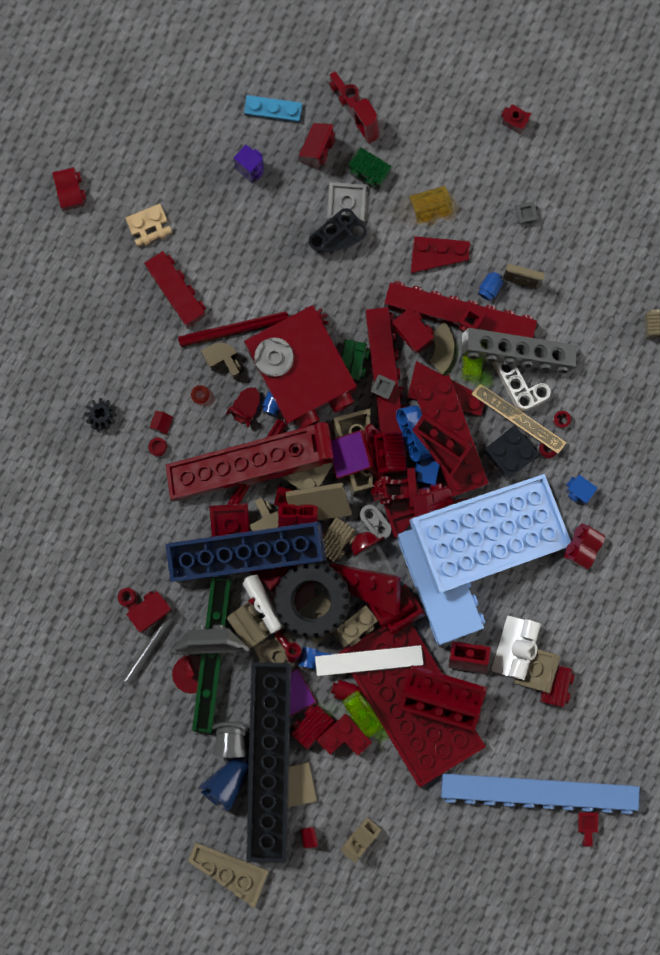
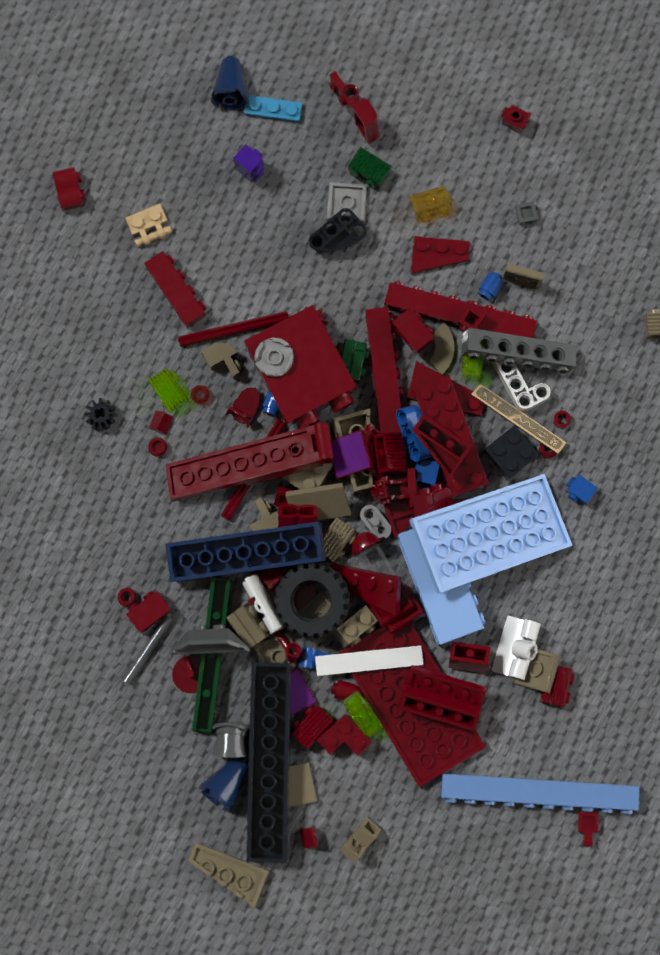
dark red tile [209,503,250,537] -> none
dark red slope [298,123,336,170] -> none
dark grey plate [370,374,396,400] -> none
dark red brick [564,523,605,570] -> none
none -> clear neon green brick [148,368,190,414]
none -> dark blue cone [211,56,249,111]

